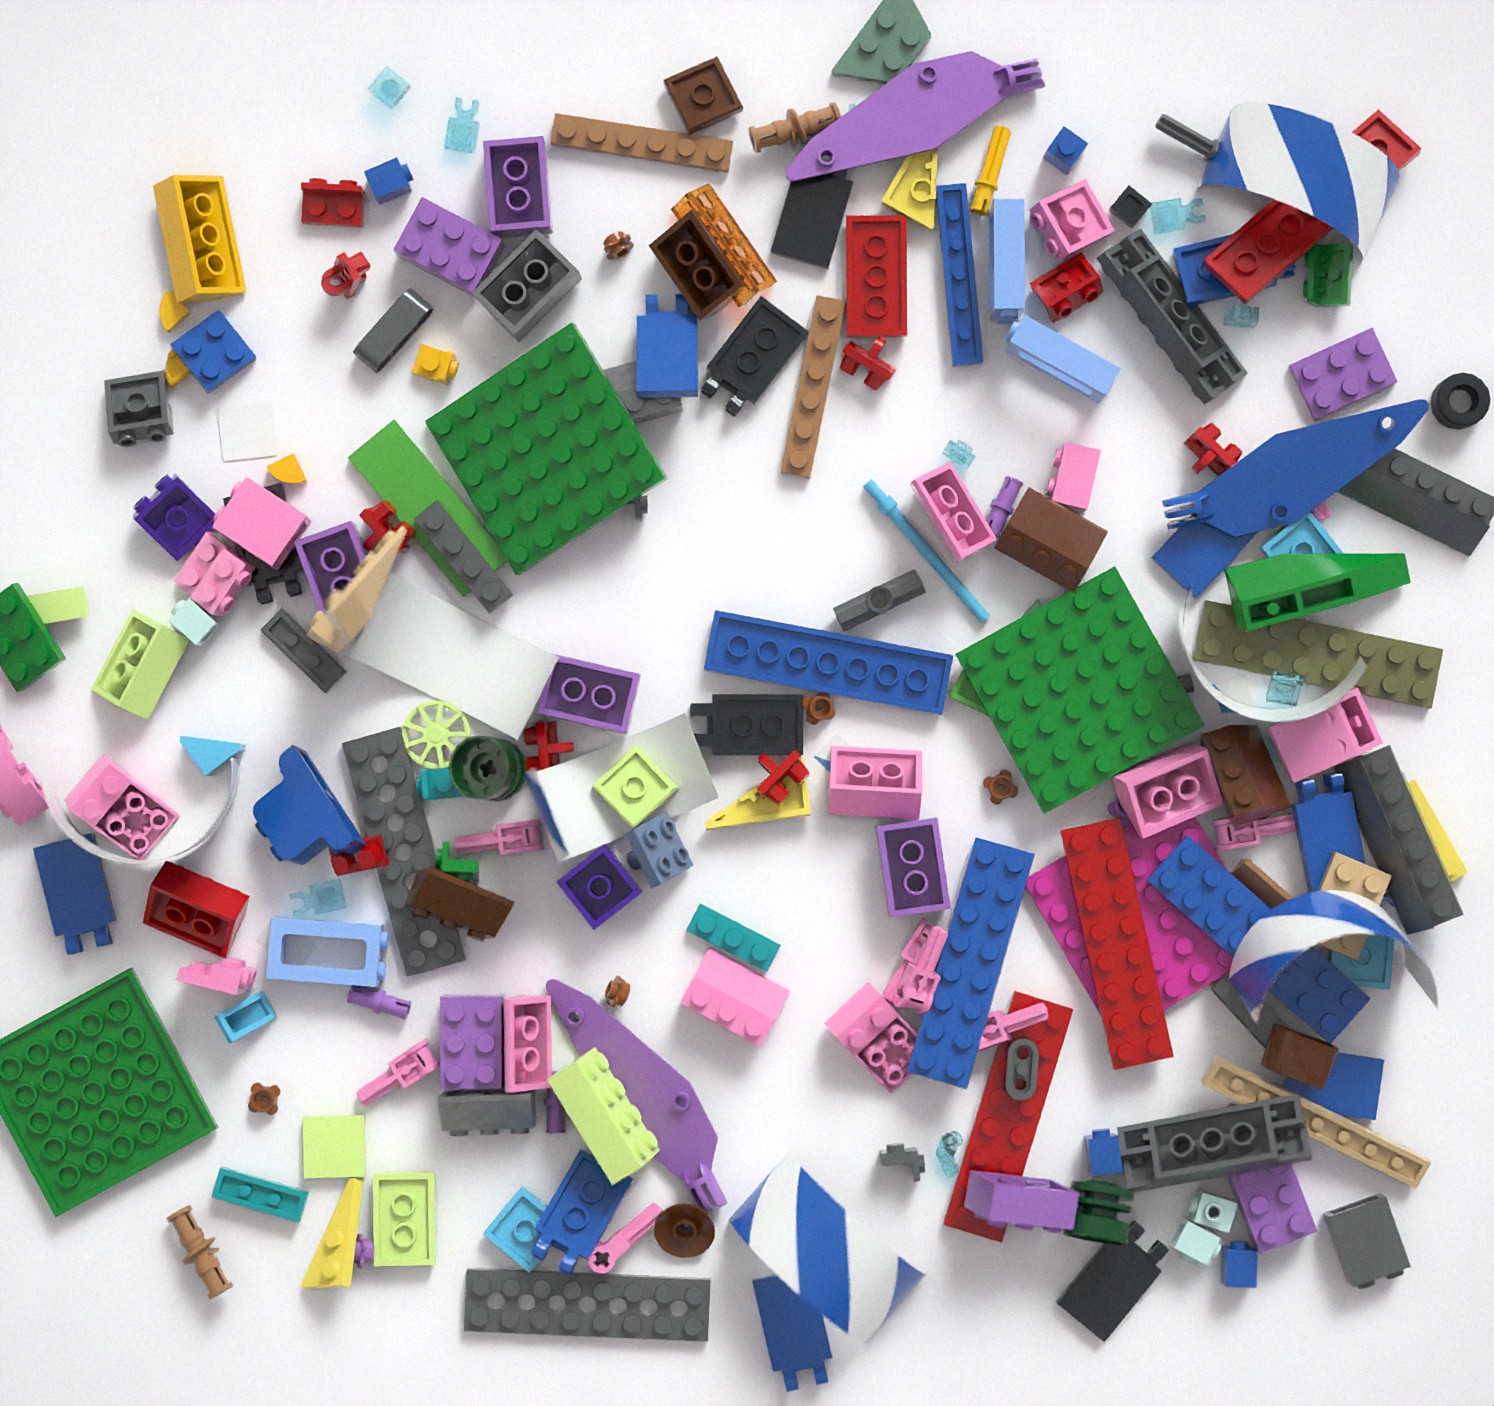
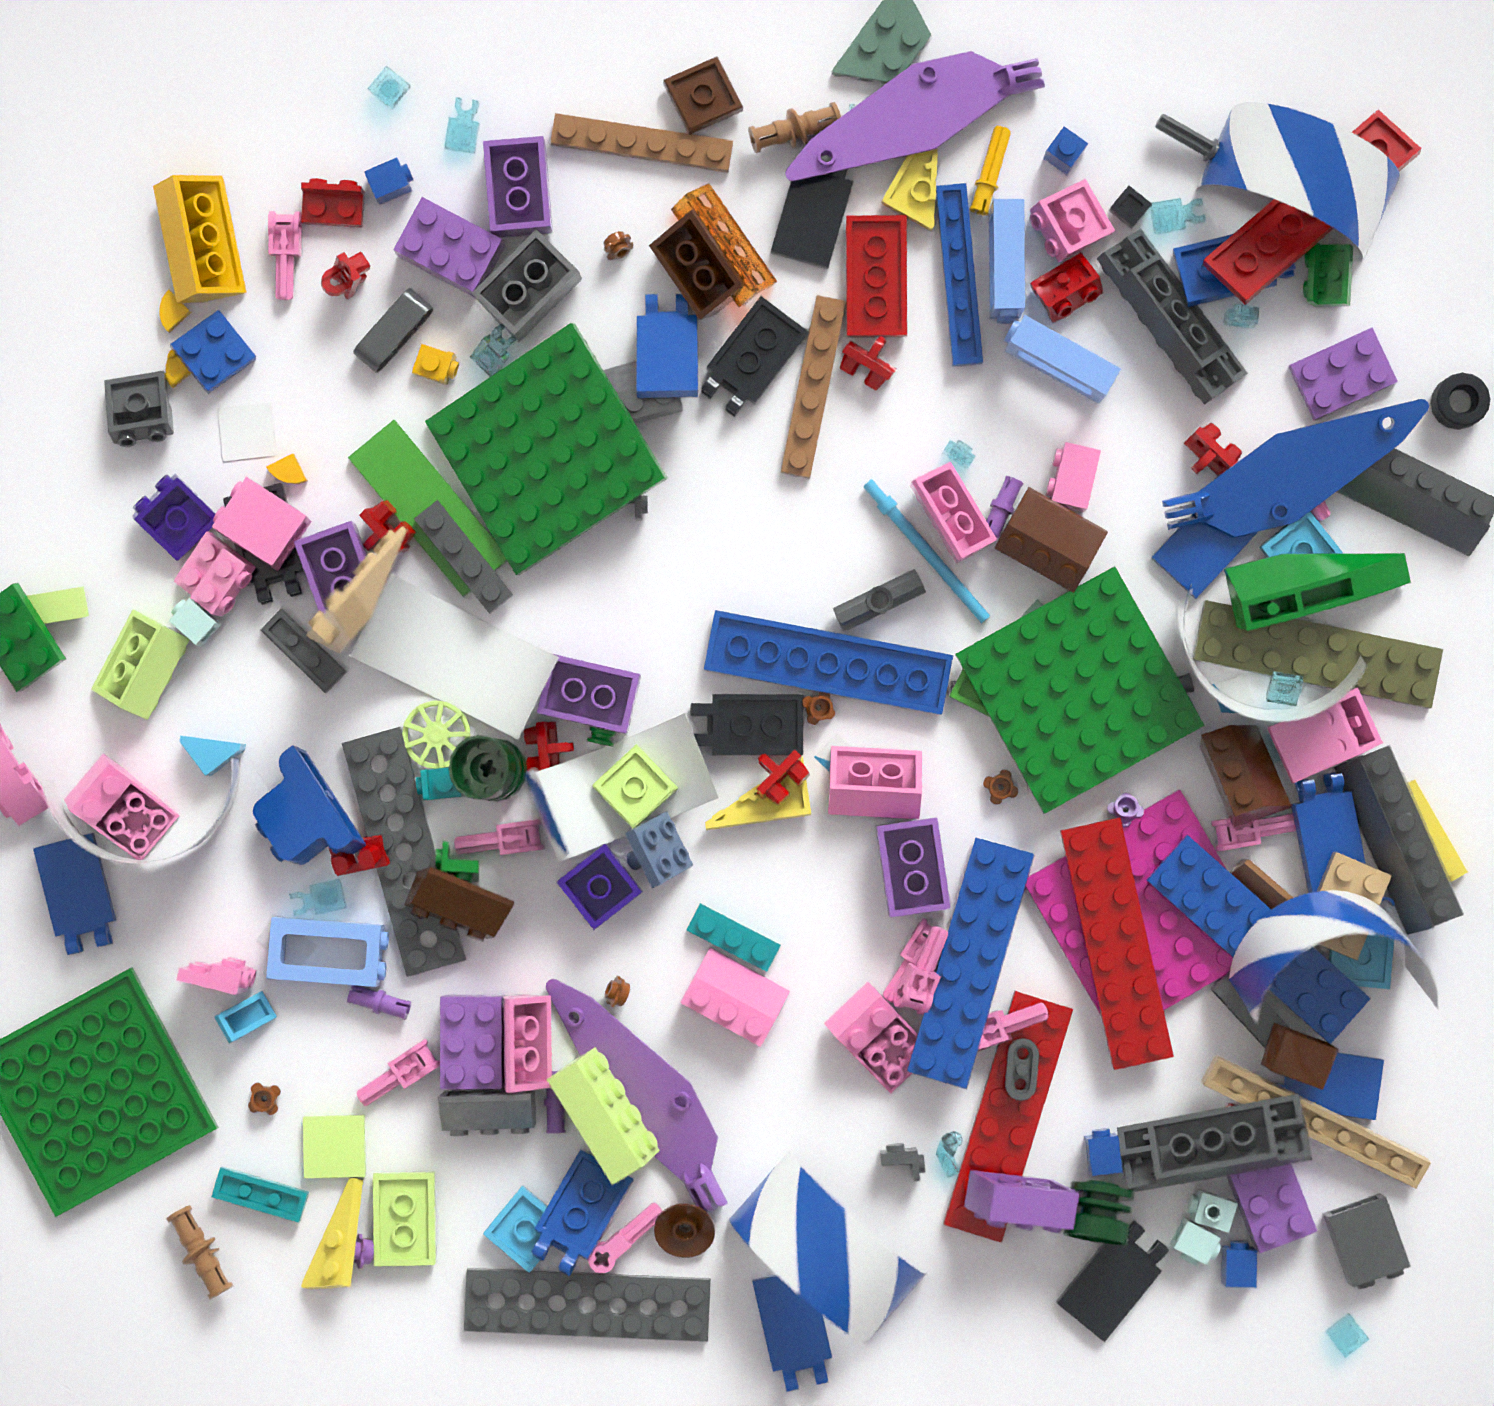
red slope [142,860,250,959] -> none
bright pink slope [1112,742,1223,838] -> none
none -> bright pink connector [268,211,302,300]
none -> clear light blue plate [470,324,518,377]
none -> green bush [587,727,616,747]
none -> clear light blue plate [1325,1313,1369,1358]

